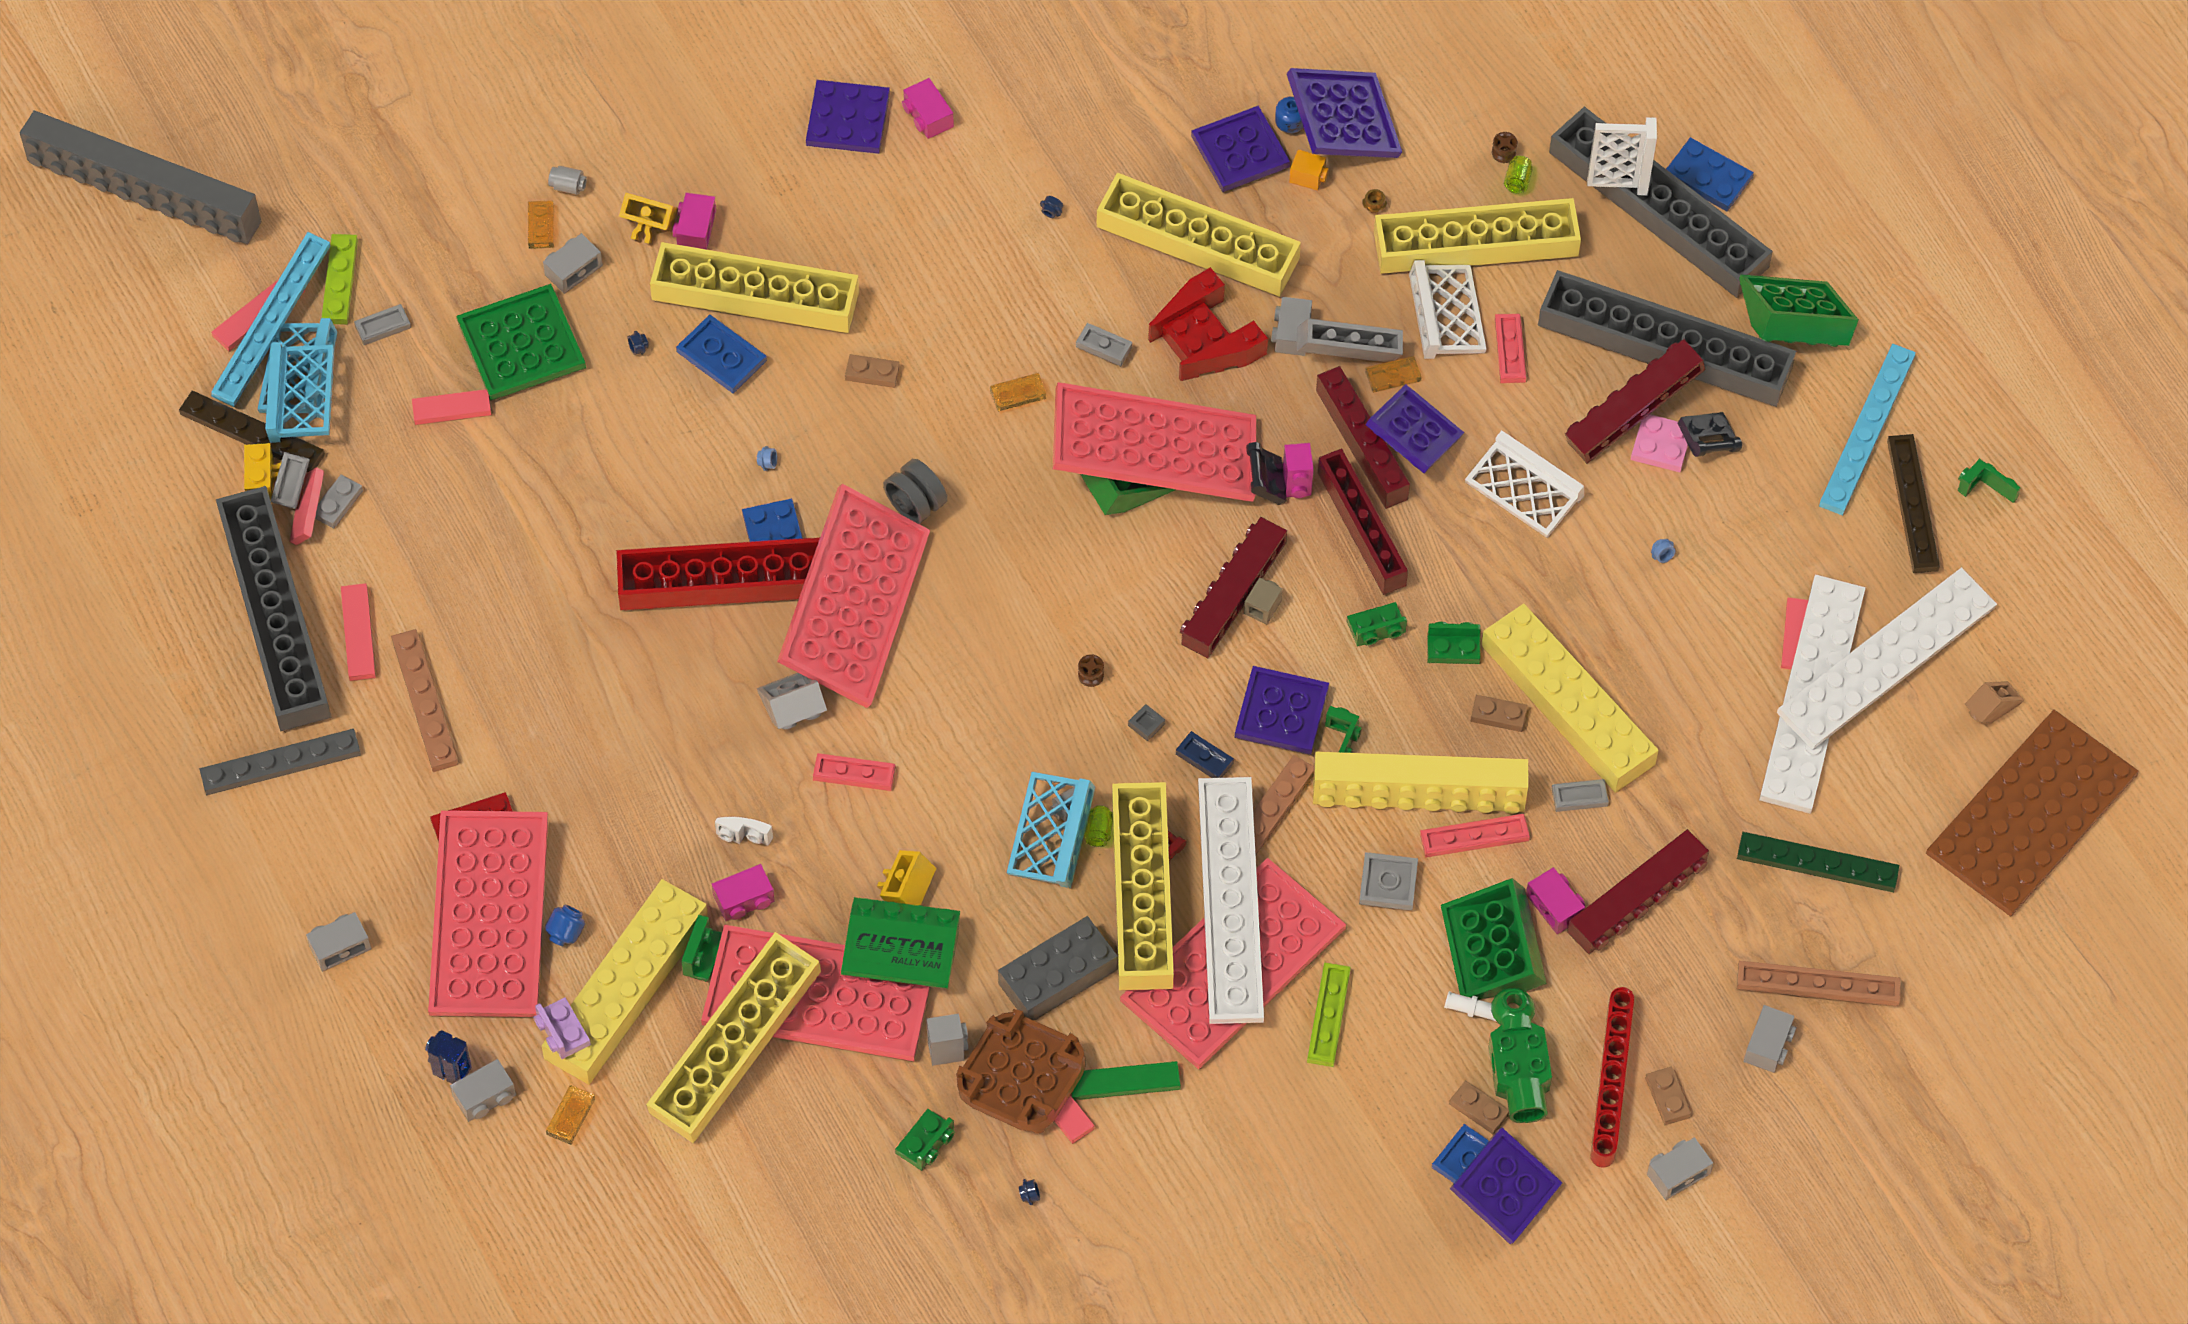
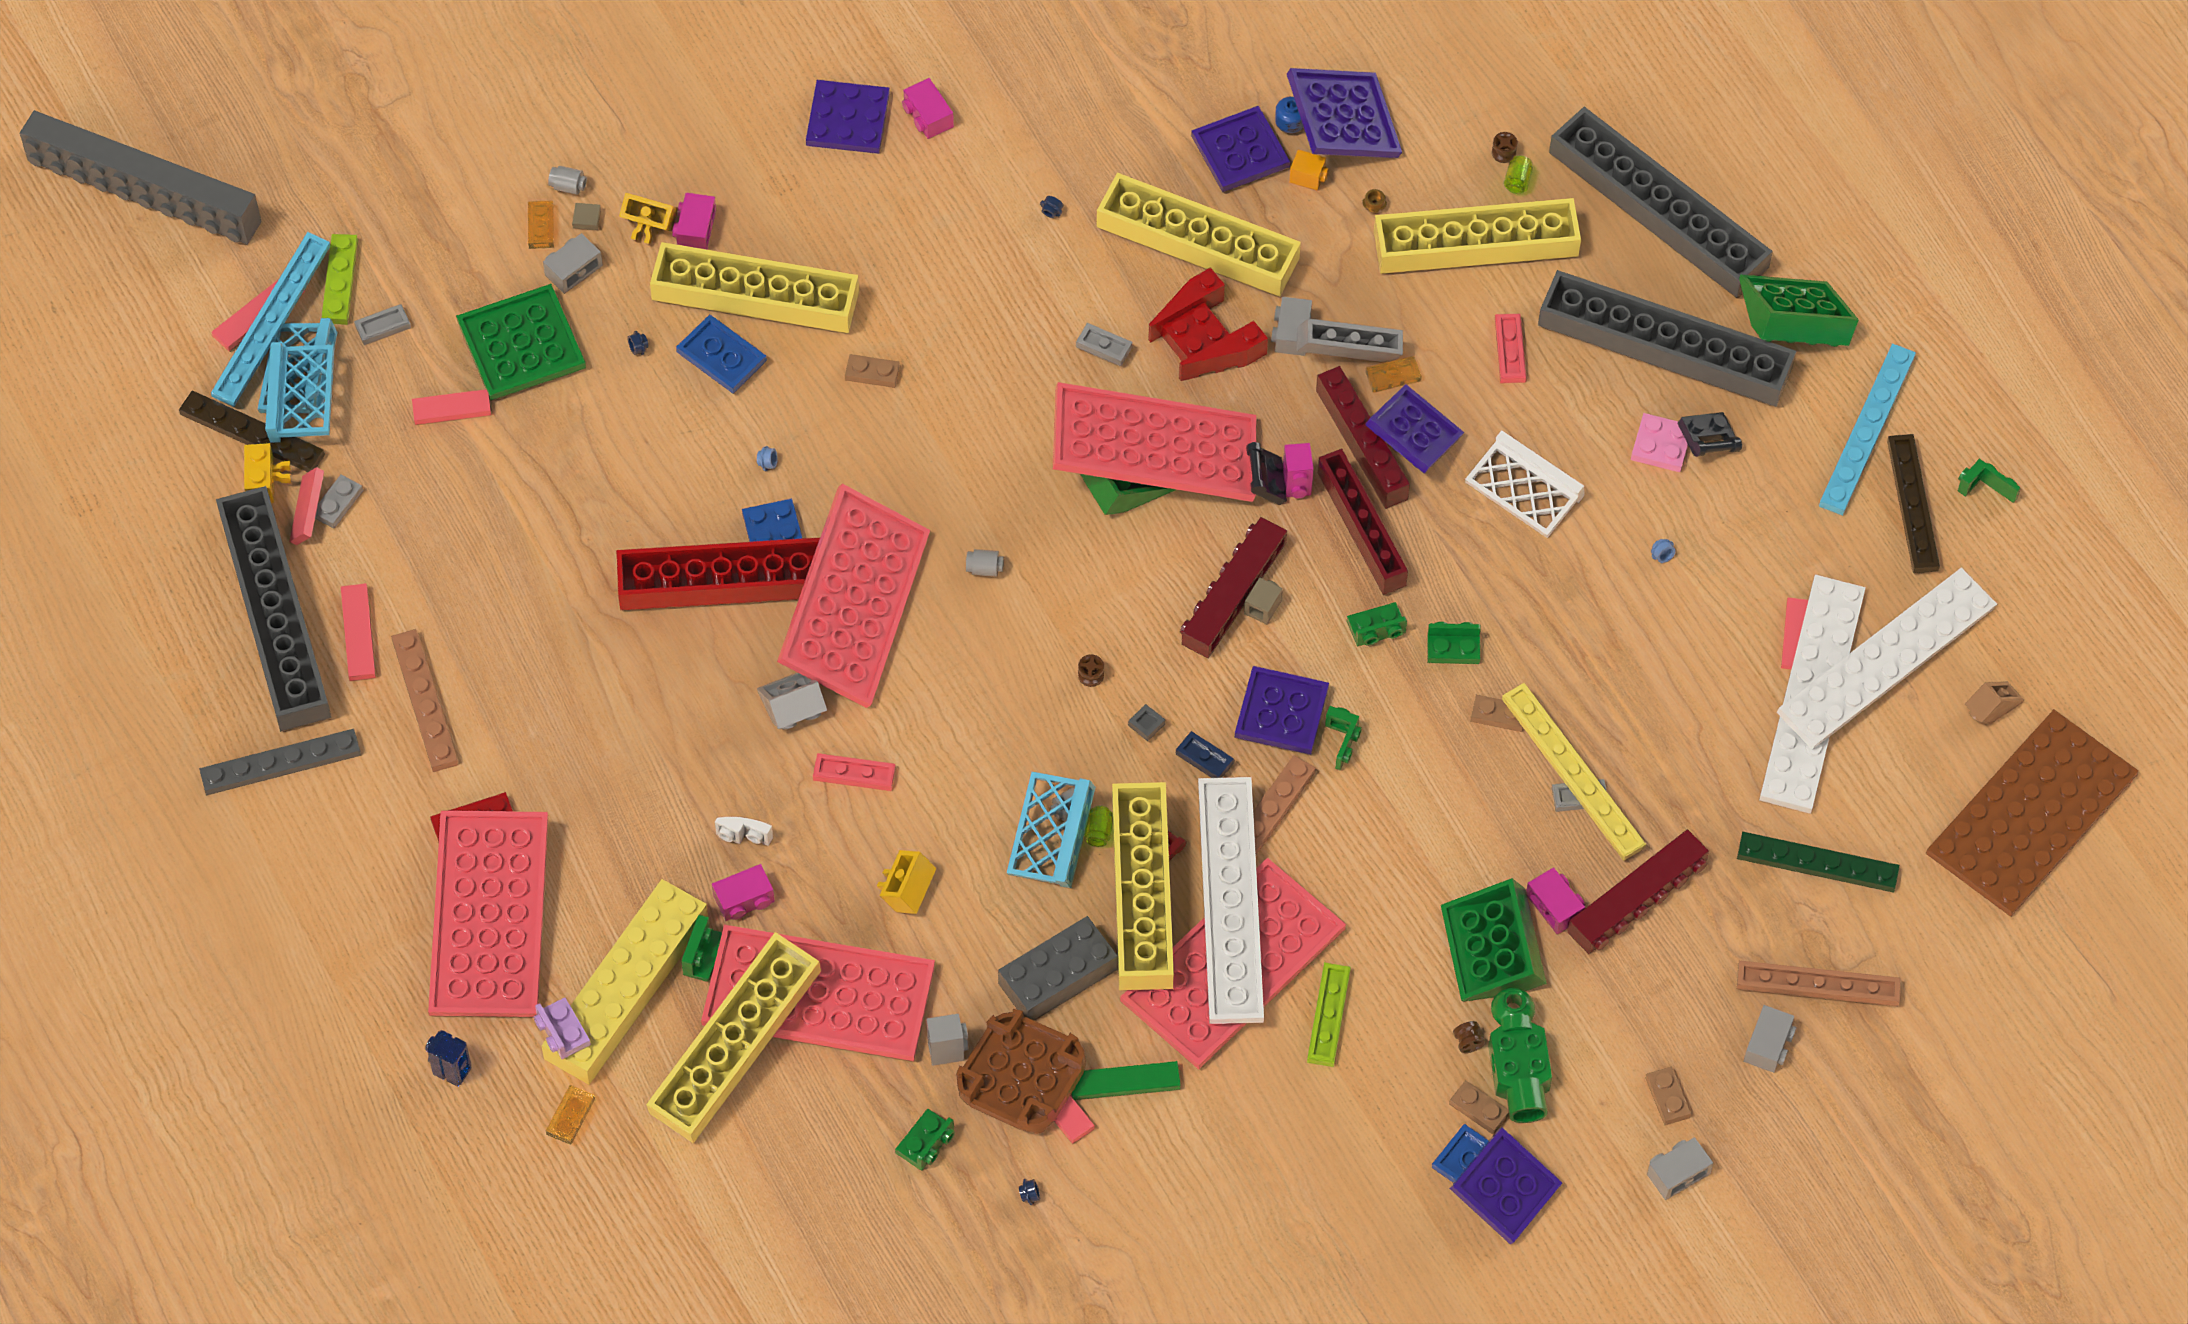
light grey tile [271,452,310,509] -> none
light grey brick [306,912,371,972] -> none
light grey brick [450,1059,516,1122] -> none
blue head [545,904,585,946] -> none
green slope [841,897,960,988] -> none
dark grey wheel [883,458,948,524] -> none
clear yellow plate [990,373,1046,412] -> none
light yellow brick [1313,752,1528,814] -> none
light grey plate [1359,852,1418,911] -> none
white fence [1409,260,1486,359] -> none
coral tile [1420,814,1530,858] -> none
white pin [1444,991,1497,1022] -> none
light yellow brick [1481,604,1659,793] -> none
dark red brick [1565,339,1706,464] -> none
white fence [1587,117,1657,195] -> none
red beam [1590,987,1634,1168] -> none
blue plate [1666,137,1754,212] -> none
none -> dark tan tile [572,203,601,230]
none -> light grey brick [966,549,1004,577]
none -> reddish brown wheel [1453,1021,1485,1053]
none -> light yellow tile [1502,683,1646,861]

